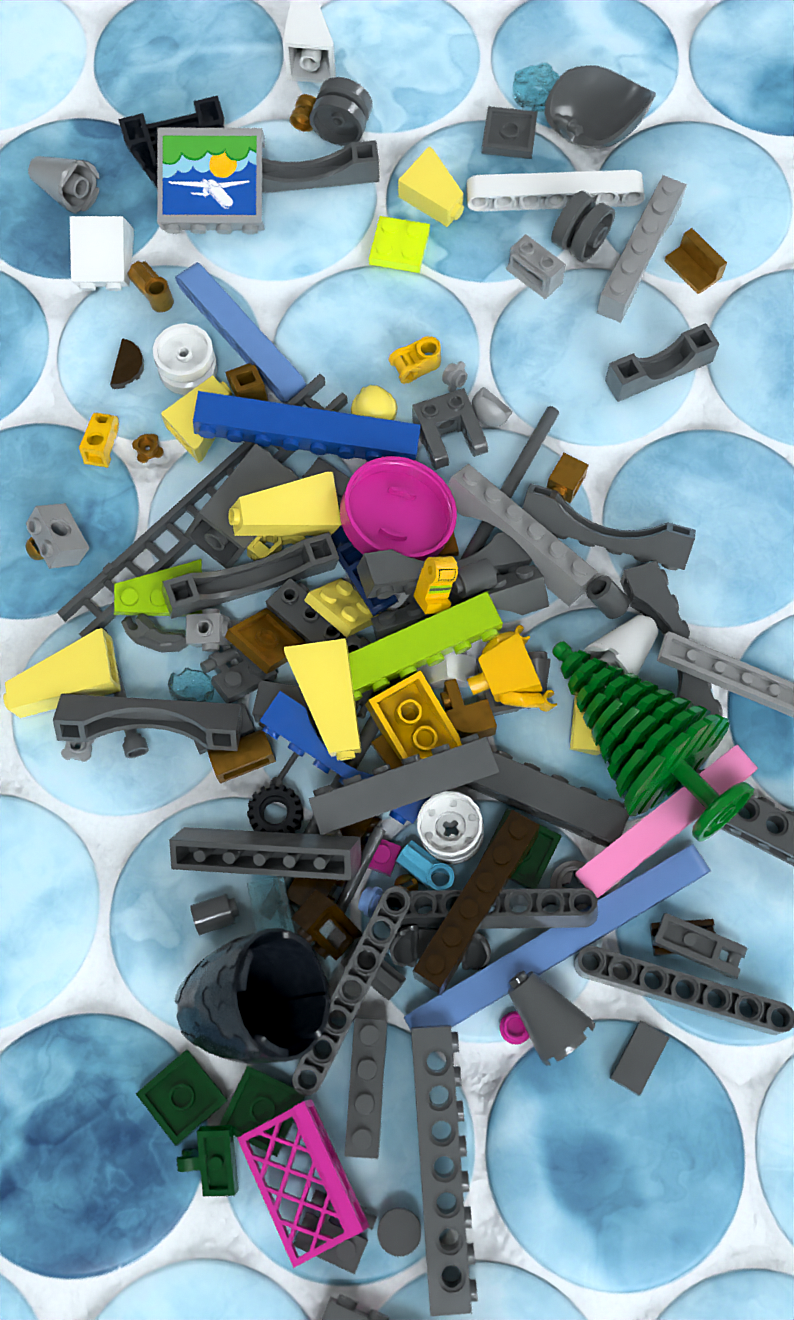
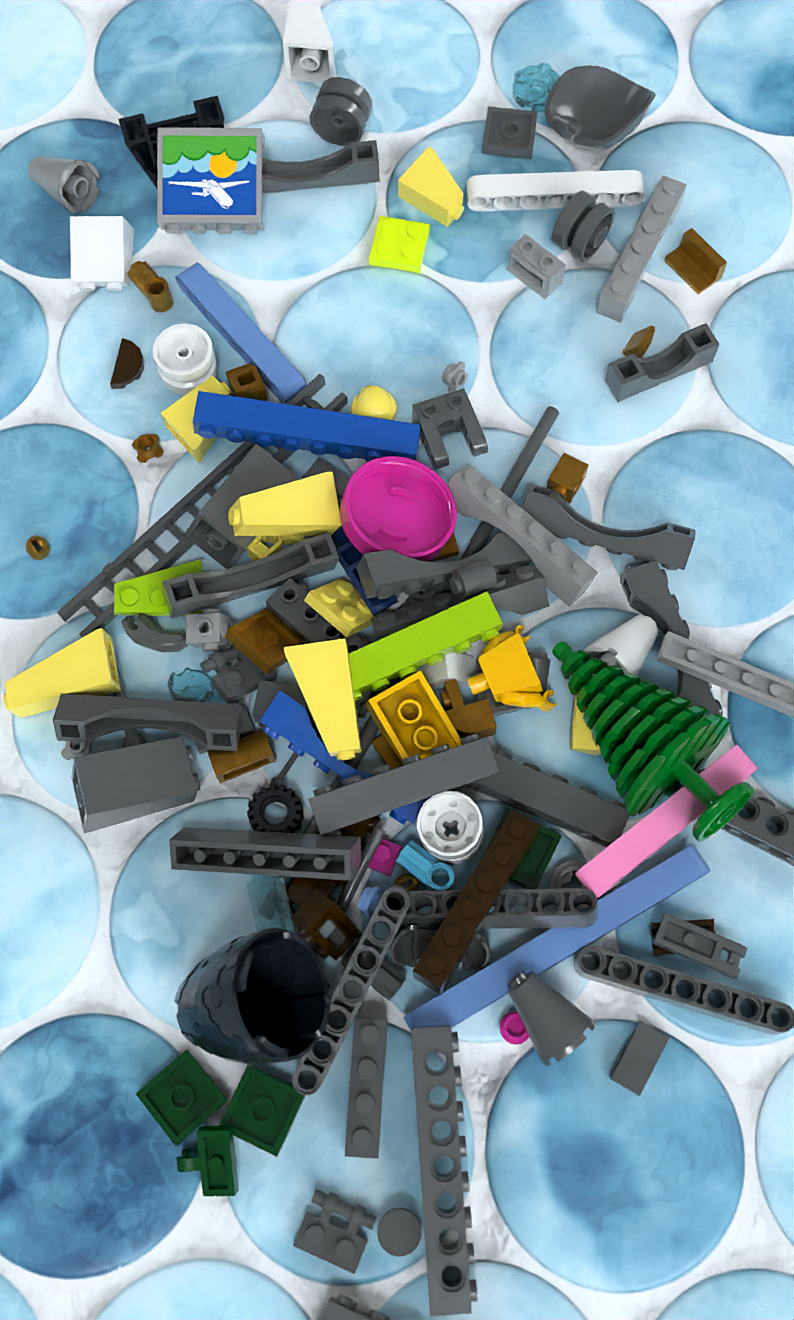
light grey brick [26,503,89,569] -> none
yellow leg [79,412,119,468] -> none
dark grey brick [190,894,240,935] -> none
dark pink fence [237,1099,370,1268] -> none
pearl gold wheel [290,94,316,132] -> none
yellow piece [388,336,441,384] -> none
yellow leg [413,556,458,614] -> none
light grey hair [472,387,512,427] -> none
dark grey brick [586,575,630,619] -> none
none -> dark grey slope [71,736,200,833]
none -> pearl gold slope [622,325,655,358]

